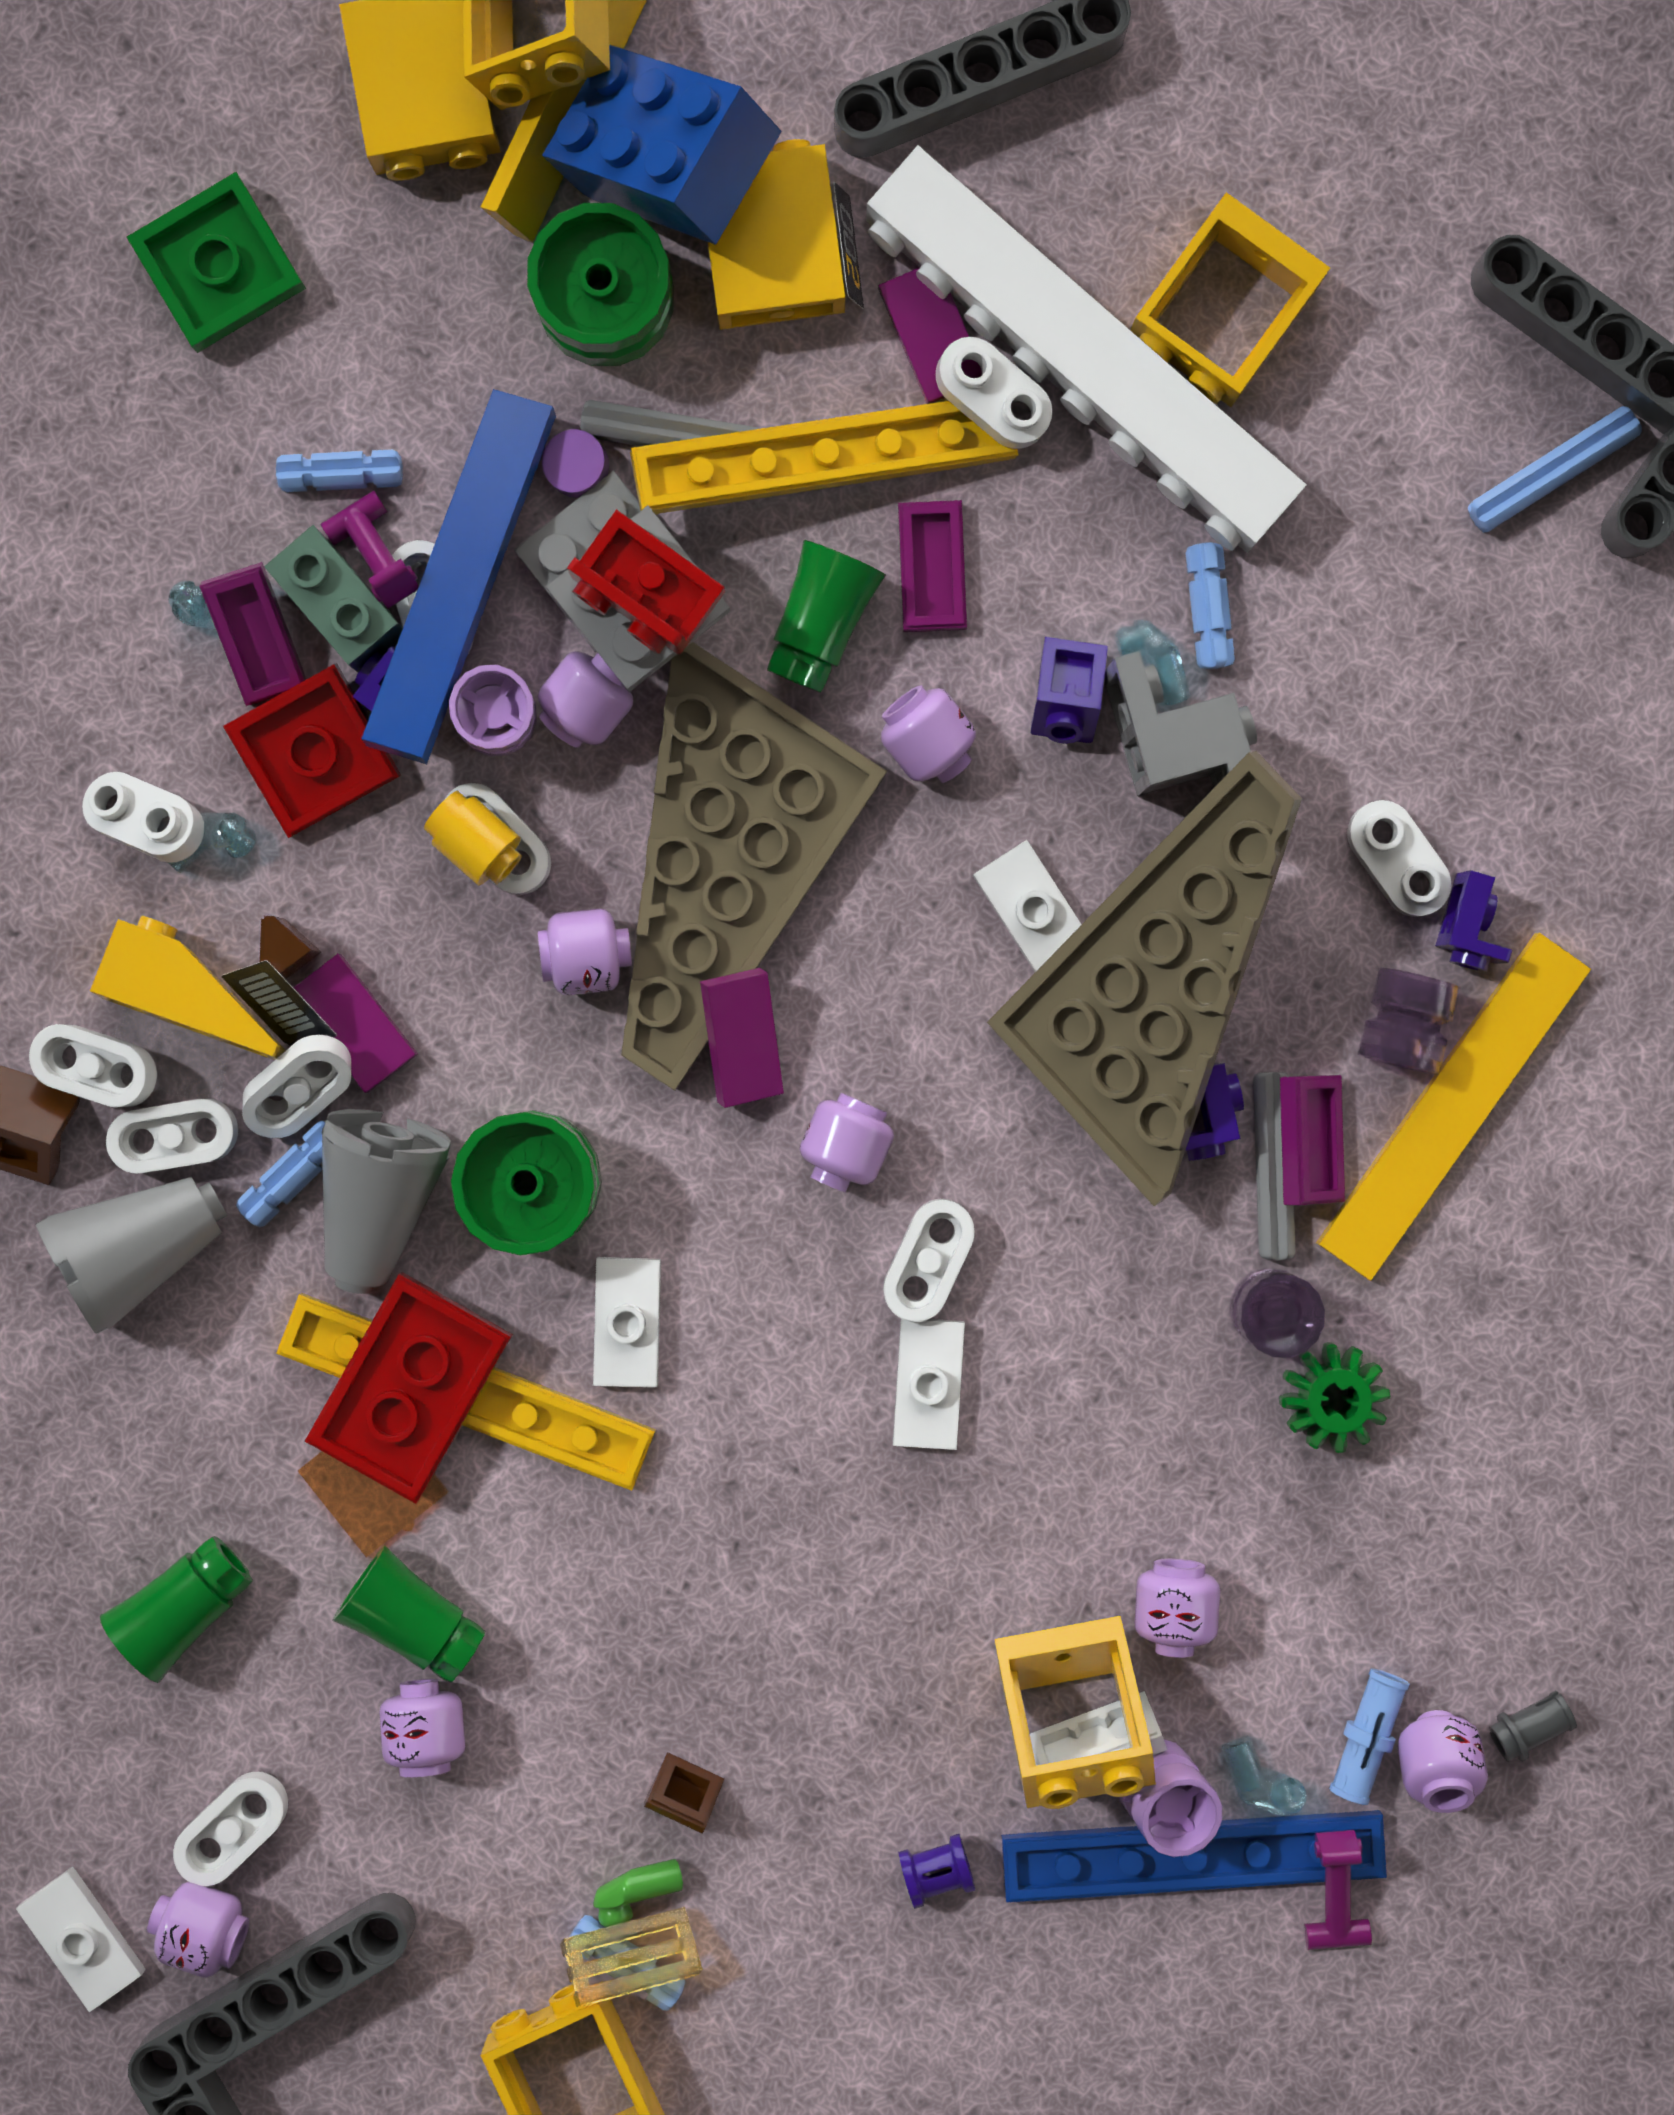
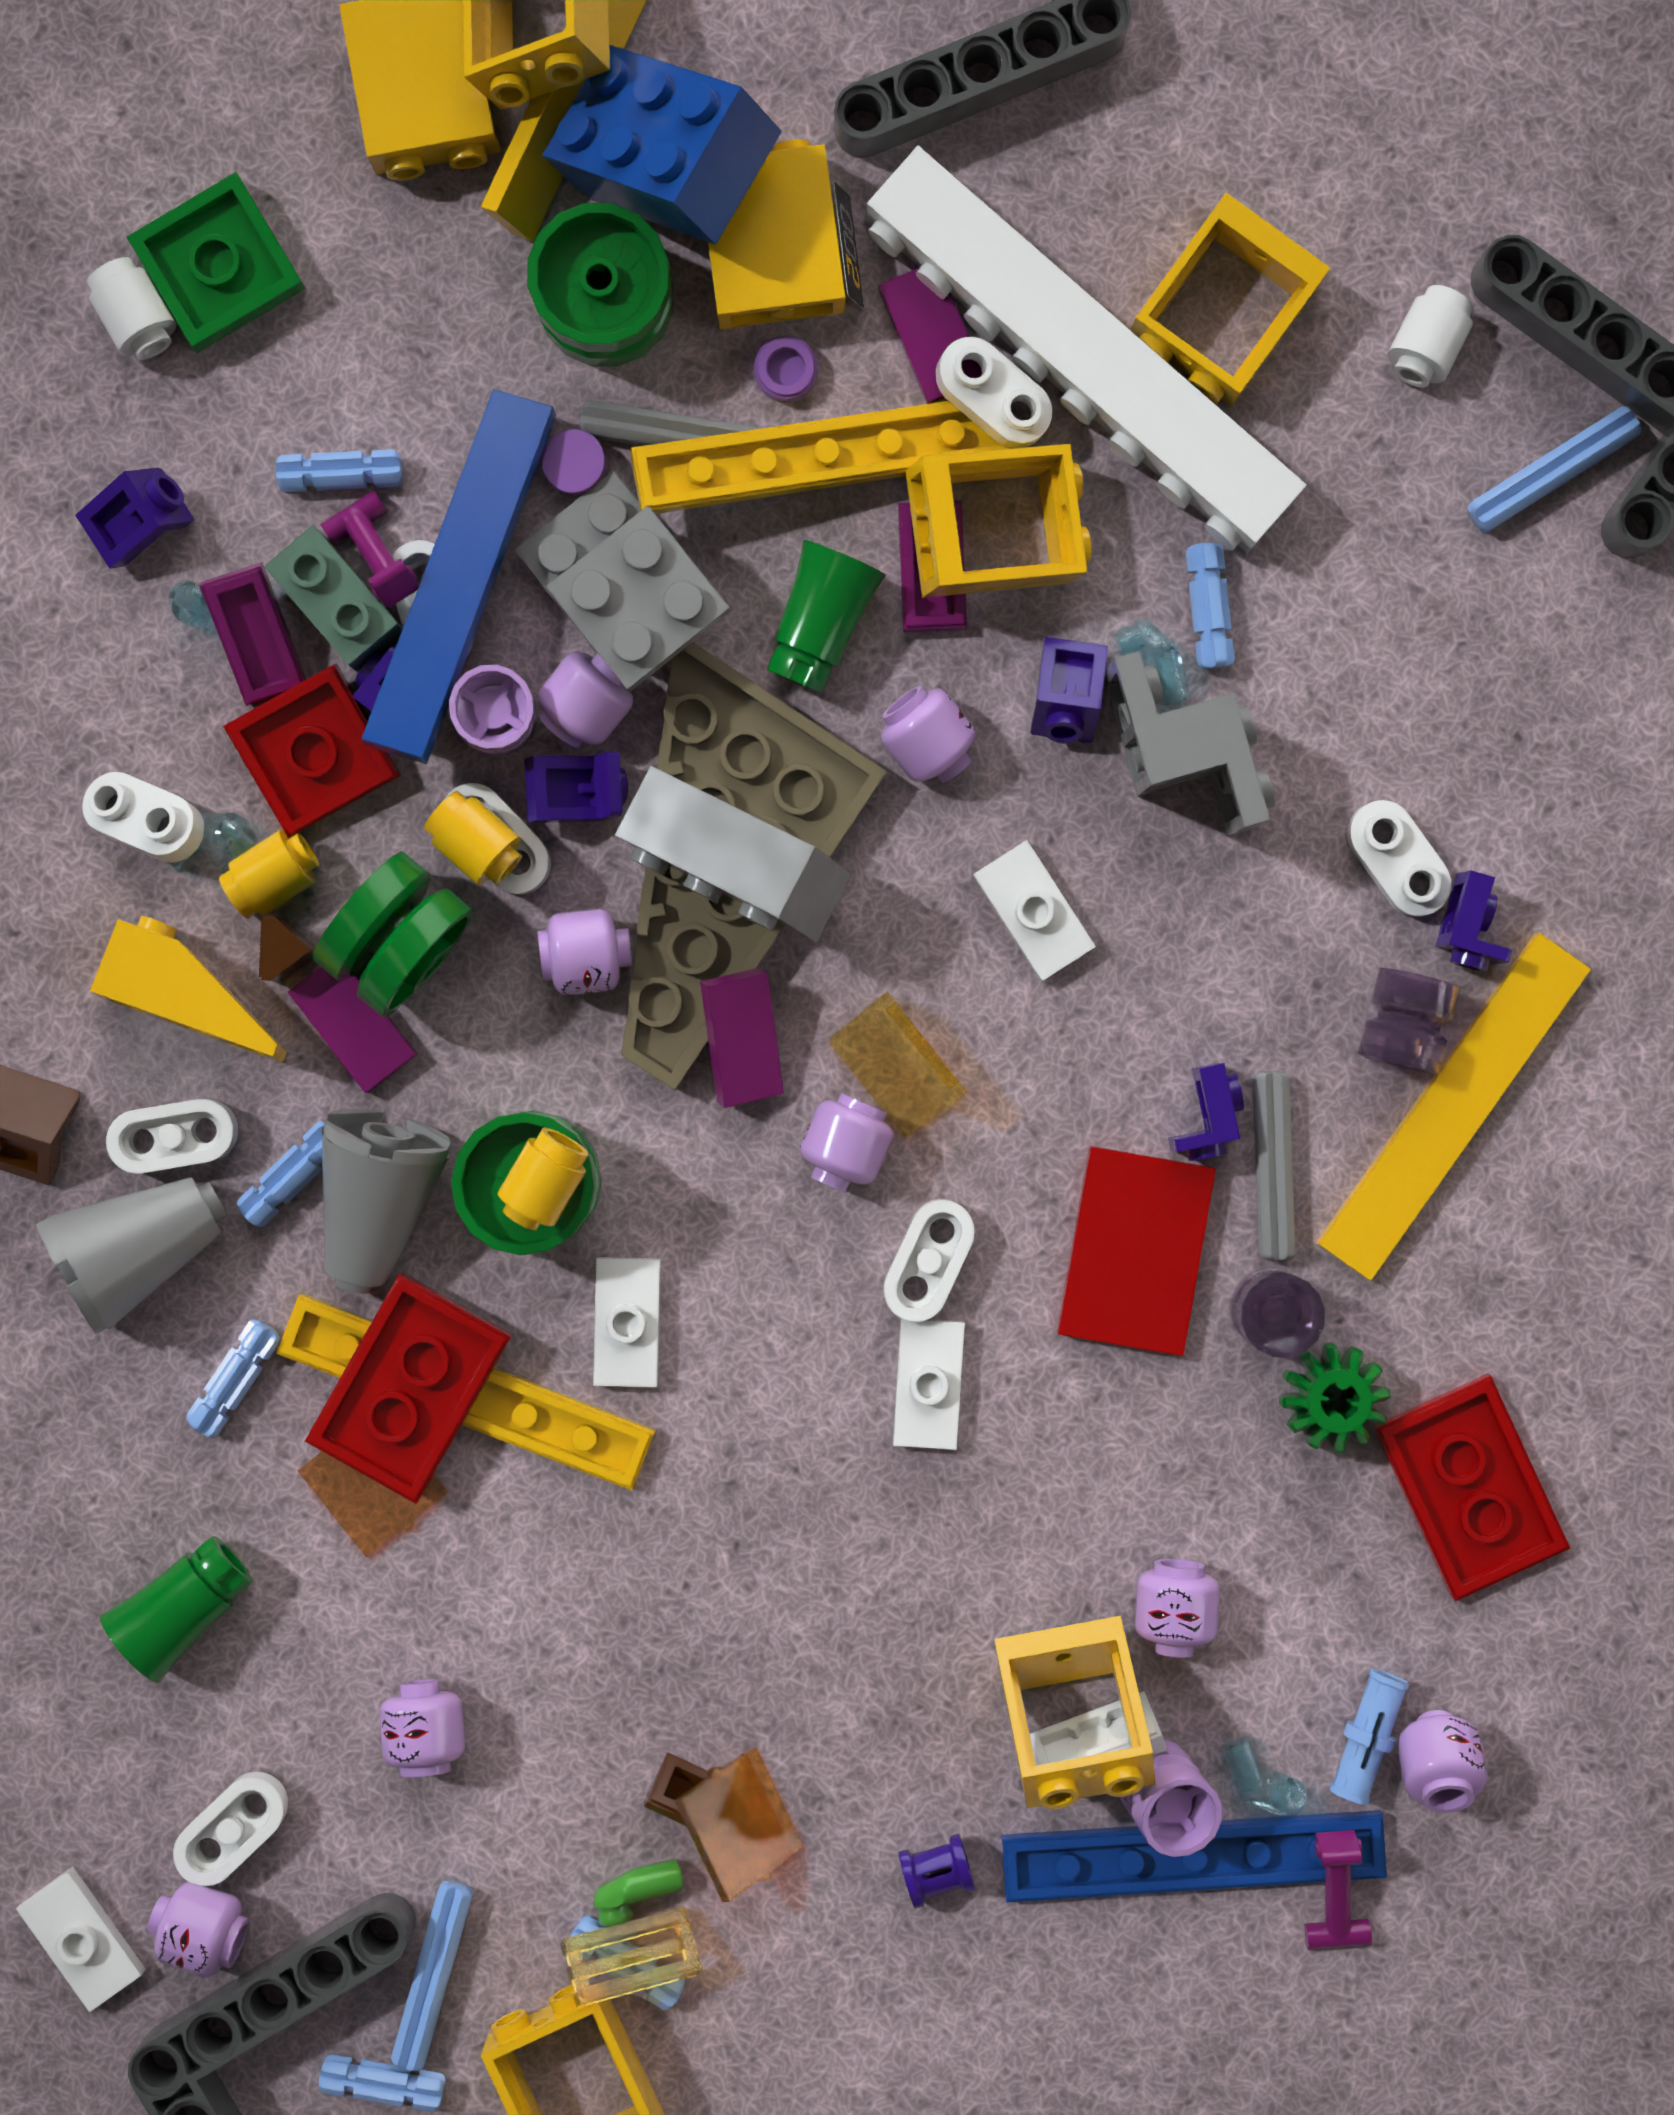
white plate [29,1024,157,1107] -> none
black sticker [222,960,337,1046] -> none
white plate [242,1035,351,1138] -> none
green plant [332,1545,486,1683] -> none
red bracket [567,509,726,656] -> none
dark tan wing [987,751,1302,1206] -> none
magenta tile [1280,1075,1345,1205] -> none
dark grey pin [1489,1690,1577,1762] -> none
none -> dark purple bracket [75,468,194,569]
none -> white brick [87,257,177,360]
none -> light blue axle [186,1319,281,1438]
none -> yellow brick [219,829,320,919]
none -> green wheel [312,851,475,1017]
none -> light blue axle [319,2054,445,2113]
none -> light blue axle [391,1880,473,2071]
none -> yellow brick [497,1127,588,1230]
none -> dark purple bracket [524,752,628,823]
none -> light grey wedge [615,766,852,943]
none -> clear orange piece [674,1747,804,1902]
none -> medium lavender tile [754,335,818,403]
none -> clear yellow panel [829,992,967,1136]
none -> yellow window [905,444,1092,598]
none -> red tile [1057,1146,1216,1356]
none -> red tile [1373,1374,1571,1602]
none -> white brick [1387,285,1474,388]

